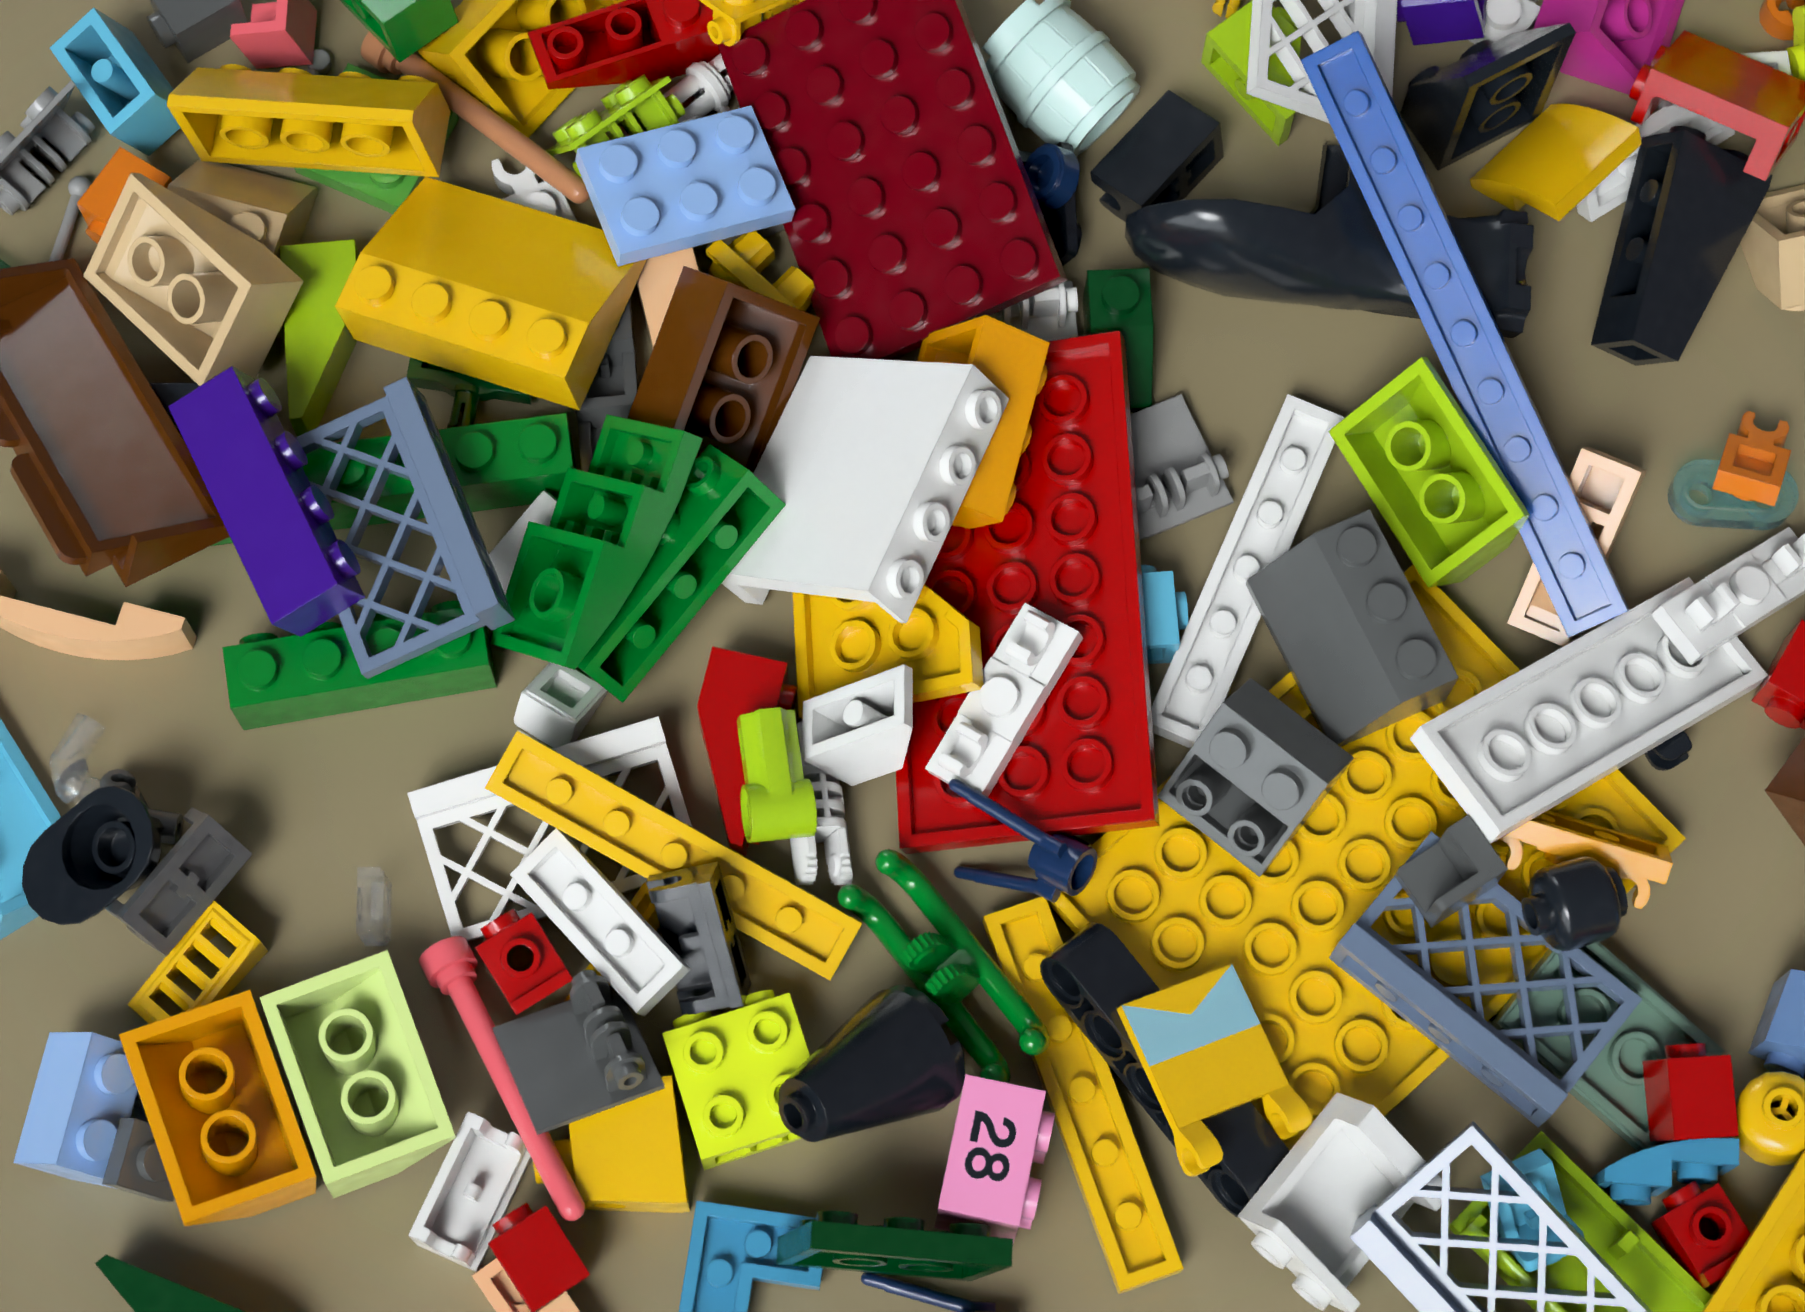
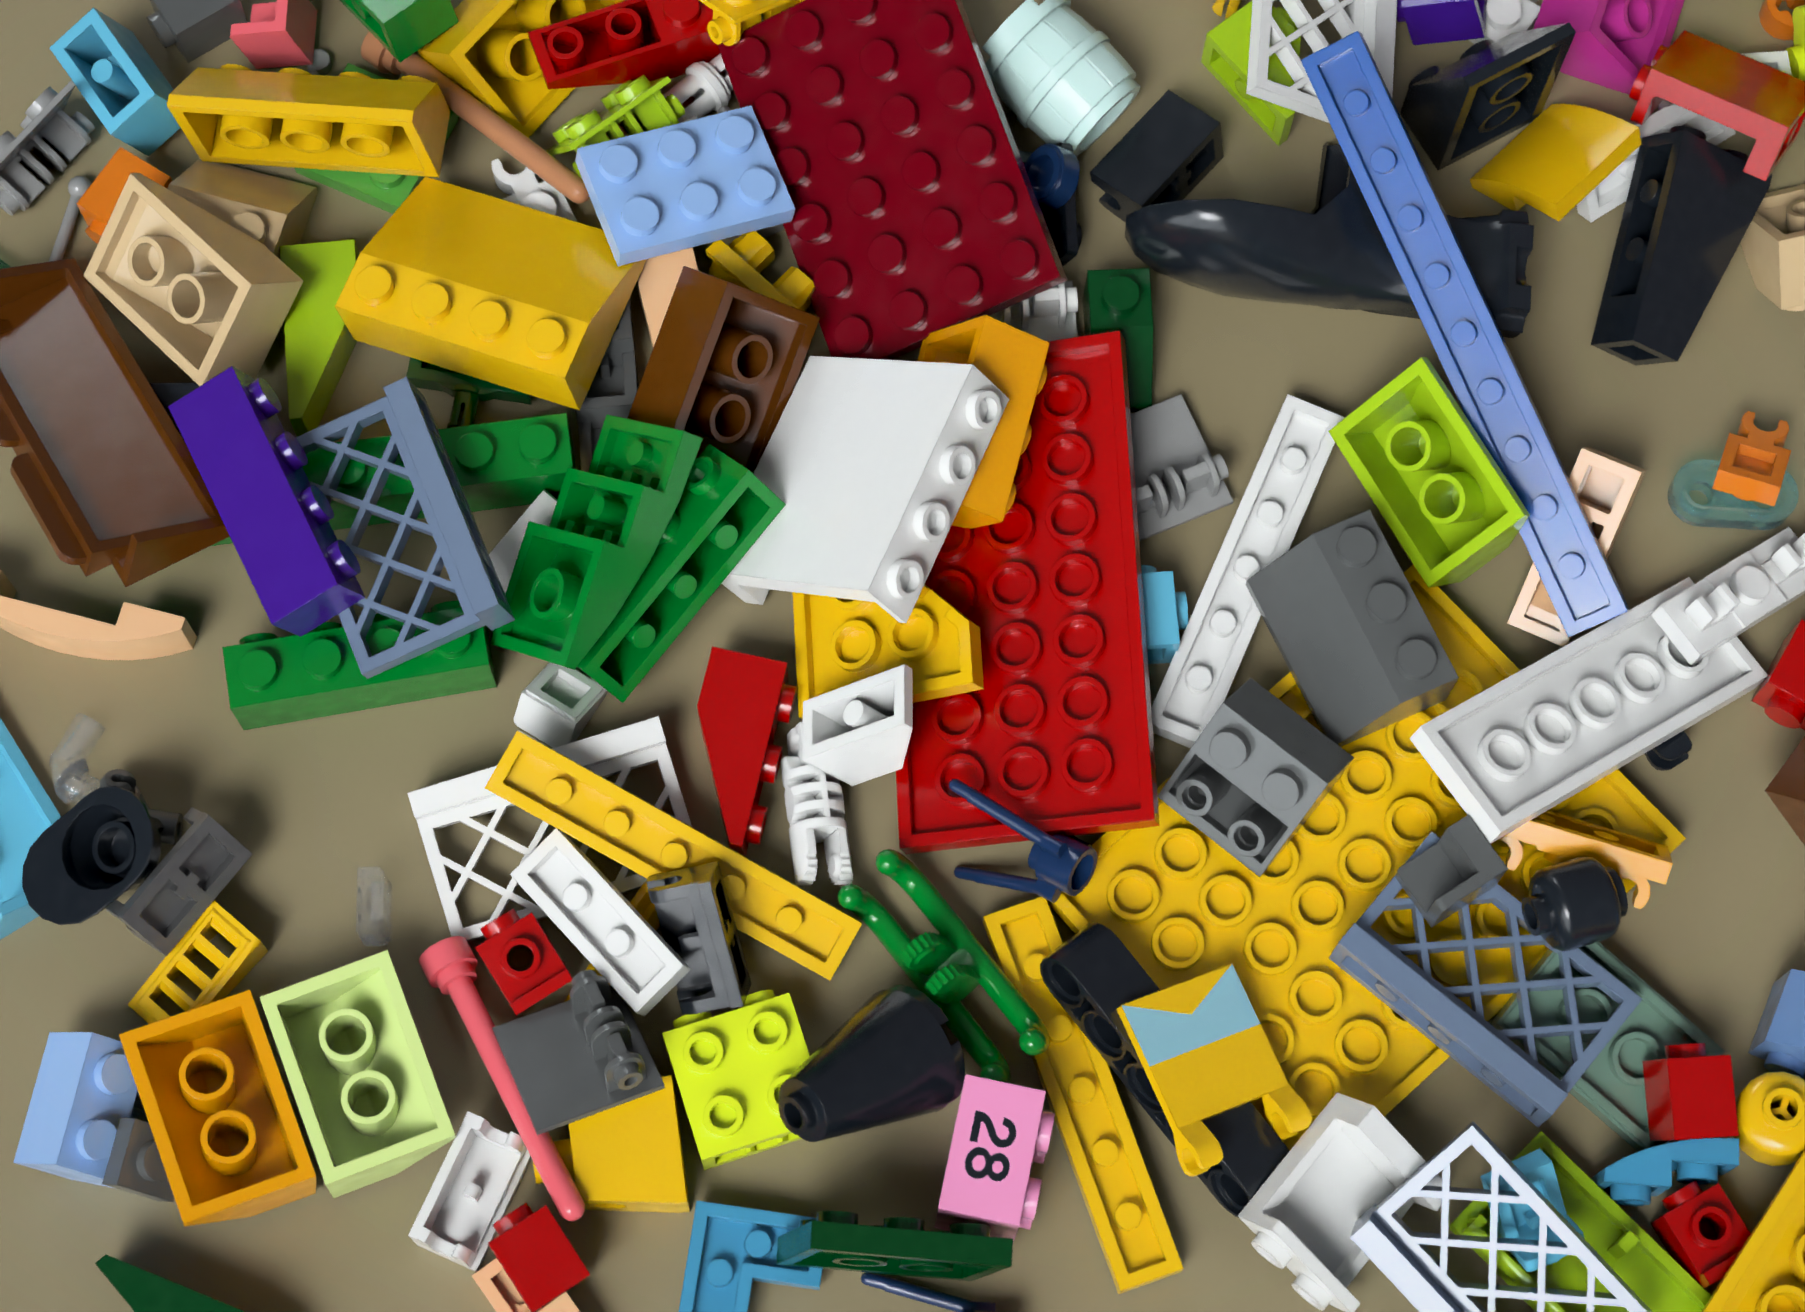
lime piece [737,707,817,843] -> none
white plate [925,603,1083,796] -> none

